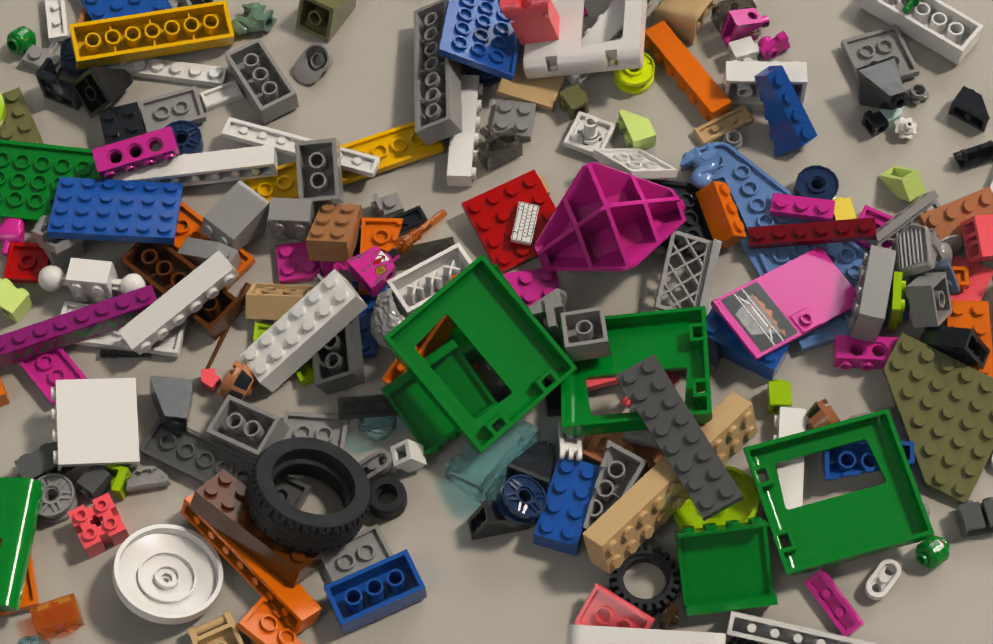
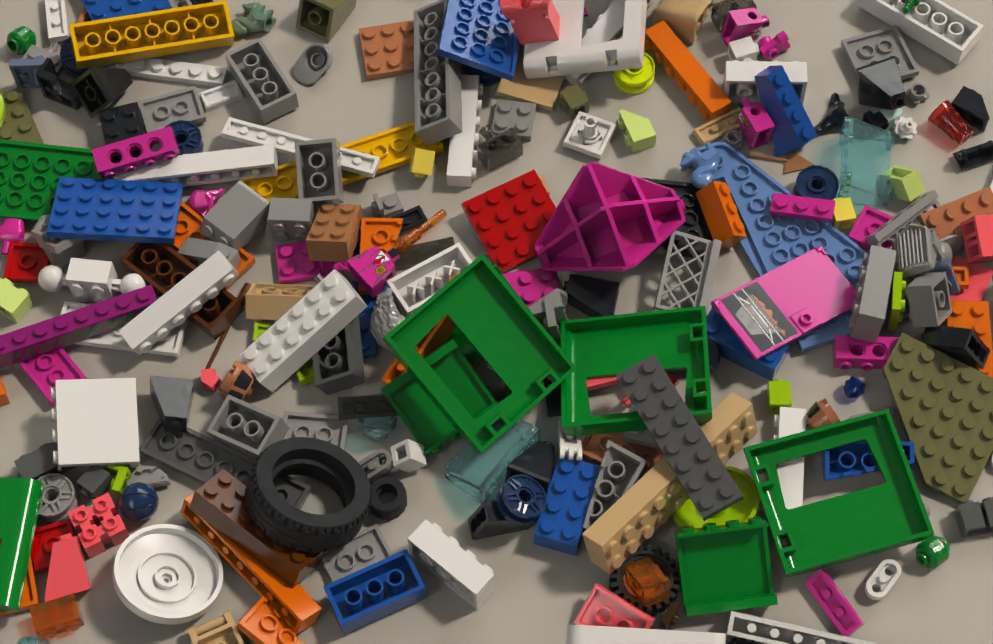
black piece [99,349,151,358] -> none
white tile [510,201,539,246] -> none
light grey brick [560,306,611,362] -> none
white plate [592,148,678,181] -> none
dark red plate [748,217,877,249] -> none
none -> sand blue plate [9,55,45,89]
none -> red plate [31,518,75,574]
none -> coral slope [44,533,92,602]
none -> dark blue piece [119,482,159,521]
none -> dark pink piece [189,188,226,216]
none -> nougat plate [359,20,414,80]
none -> white brick [408,519,495,610]
none -> light yellow brick [409,148,436,179]
none -> black slope [563,273,620,318]
none -> clear orange brick [624,557,671,607]
none -> dark pink torso [738,98,775,150]
none -> medium nougat piece [748,151,814,174]
none -> black piece [814,93,866,135]
none -> clear light blue windscreen [837,117,895,208]
none -> clear blue plate [844,376,866,398]
none -> clear red plant [928,100,974,145]

